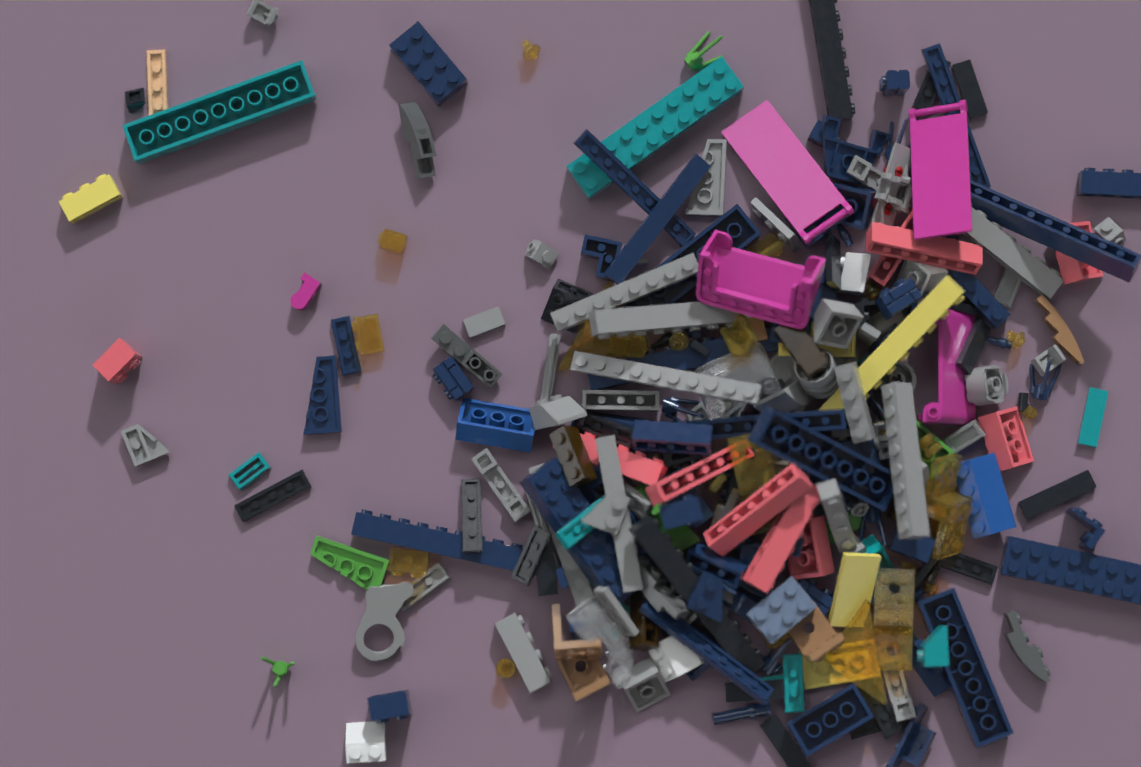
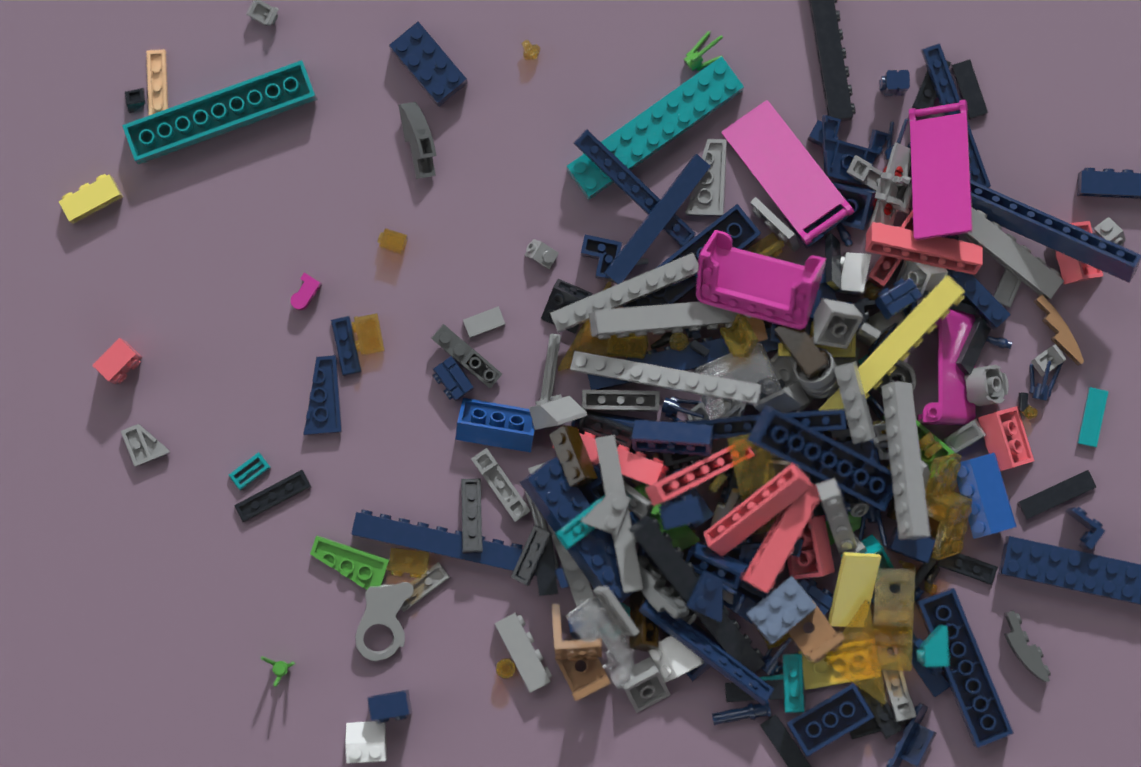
clear yellow plate [1006,330,1026,349] -> none

